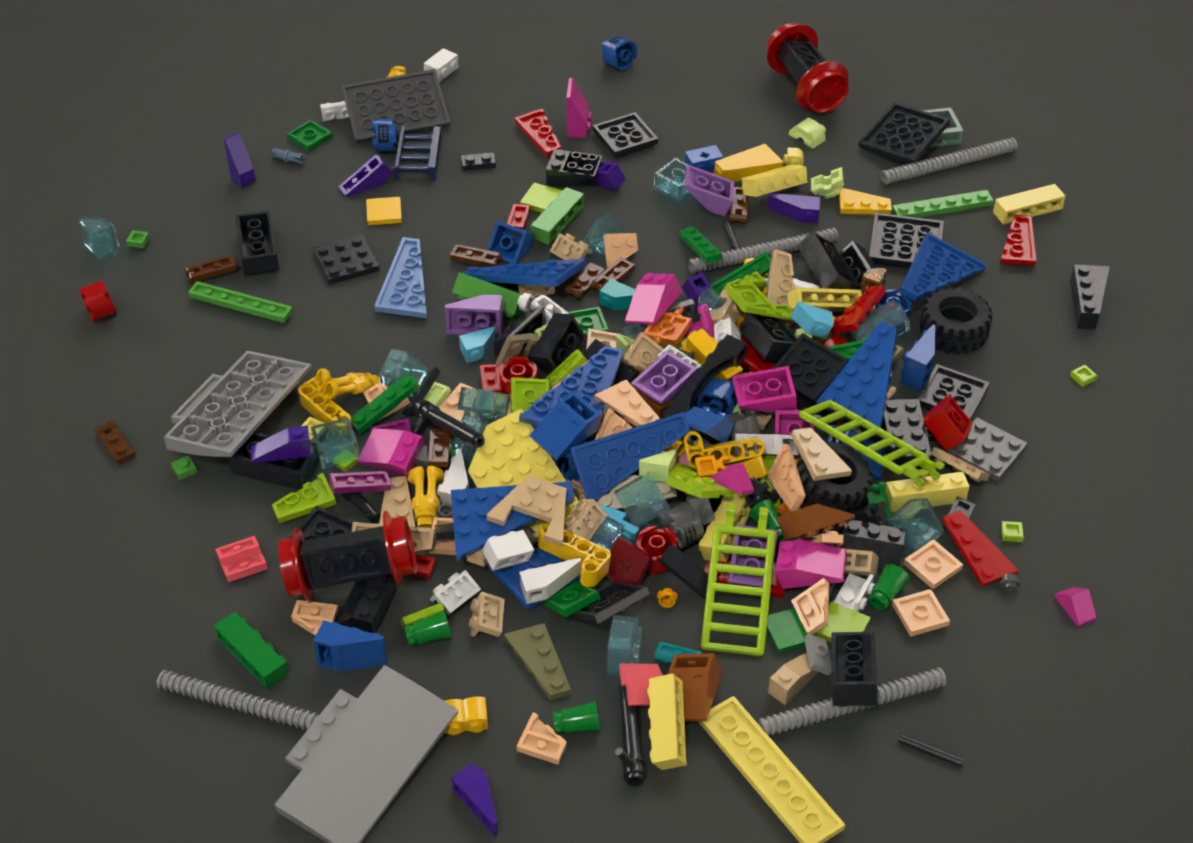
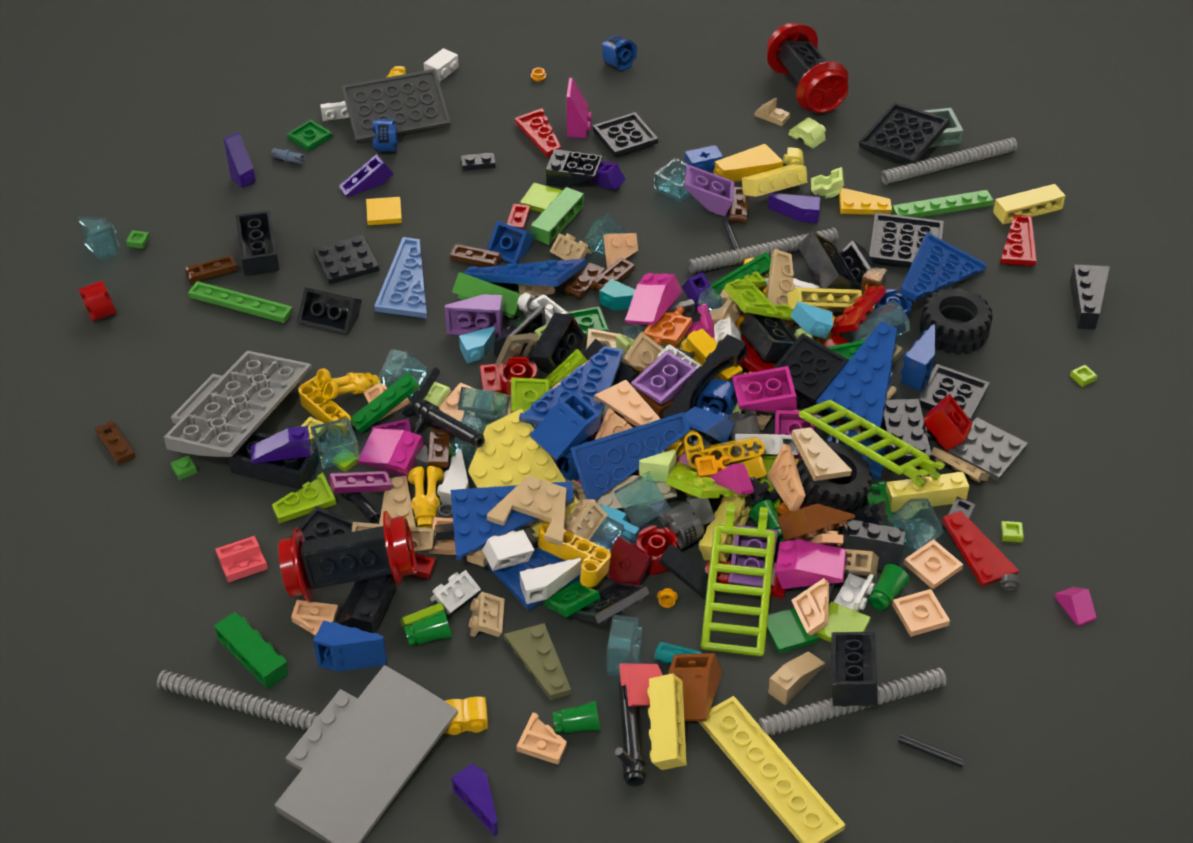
dark blue fence [392,126,442,180] -> none
green plate [679,227,722,263] -> none
light grey plate [804,633,832,675] -> none
none -> black slope [297,287,362,334]
none -> light orange plate [531,68,546,82]
none -> tan slope [754,98,790,126]

